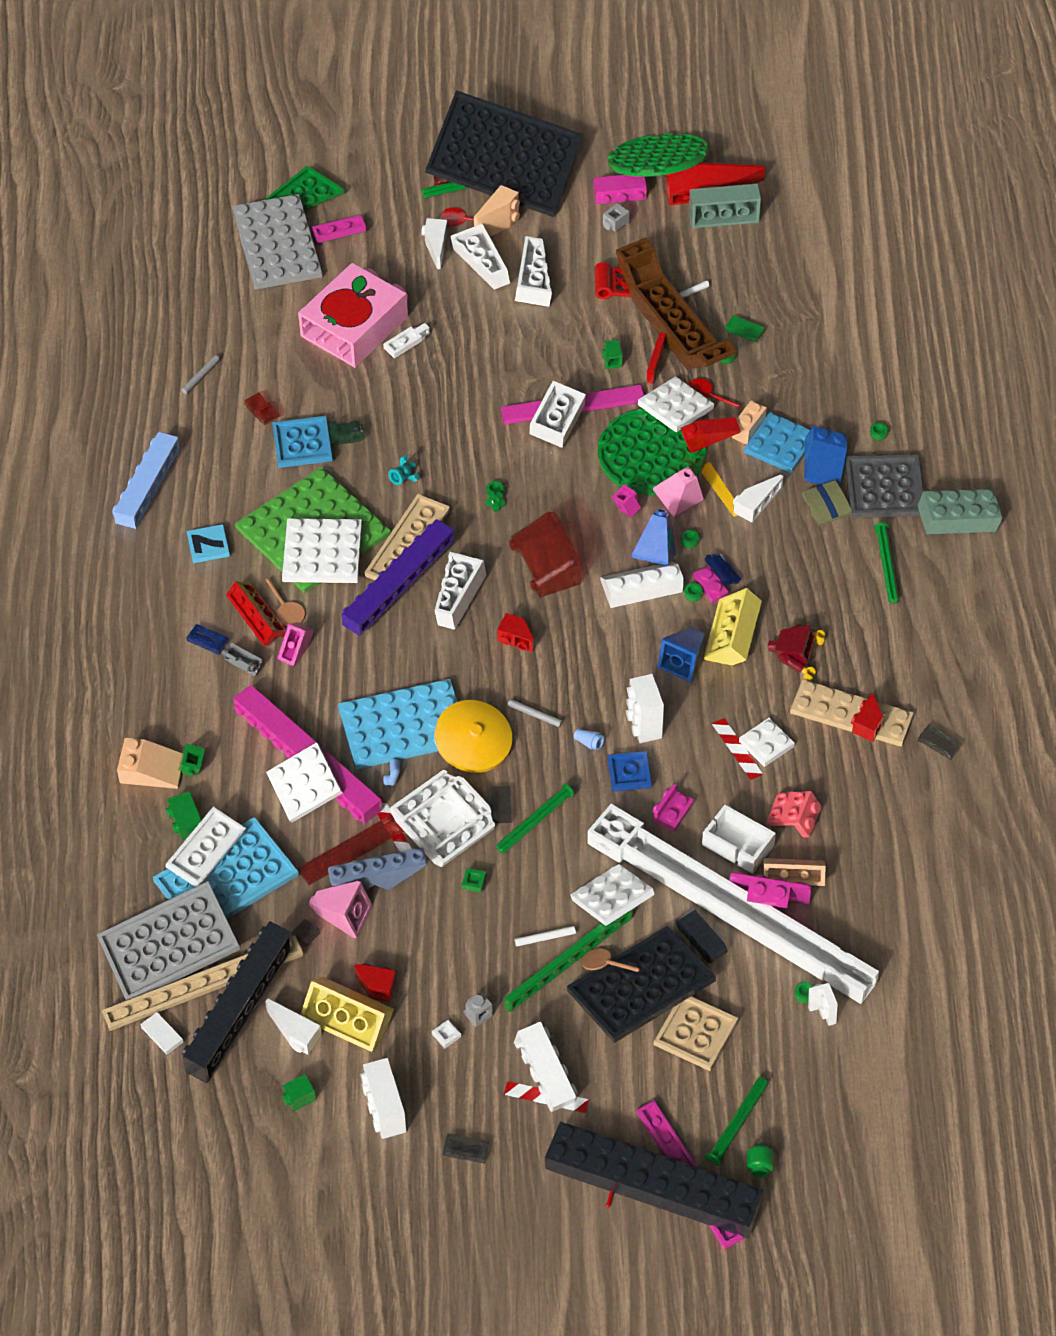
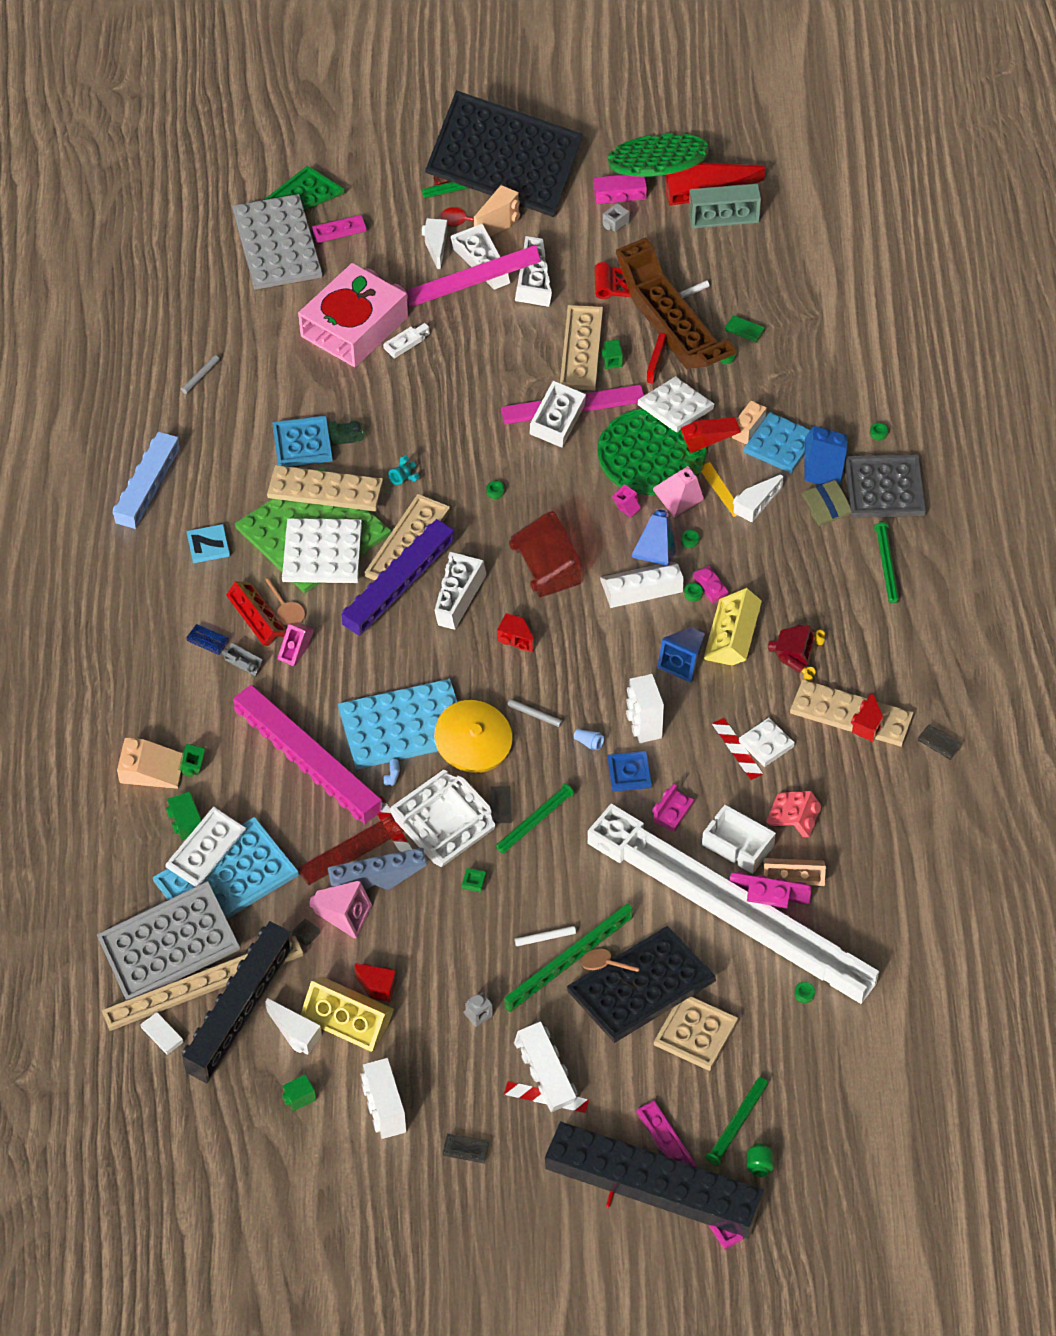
clear red slope [244,392,280,425] -> none
white plate [266,742,343,823] -> none
white tile [432,1020,461,1048] -> none
green plant [485,491,505,512] -> none
white plate [570,864,655,926] -> none
black beam [675,909,728,963] -> none
red piece [687,378,740,408] -> none
clear blue tile [705,553,741,585] -> none
white bracket [808,983,837,1026] -> none
sand green brick [917,489,1002,534] -> none
none -> tan plate [267,465,383,511]
none -> dark pink tile [406,245,541,307]
none -> tan plate [560,305,603,391]

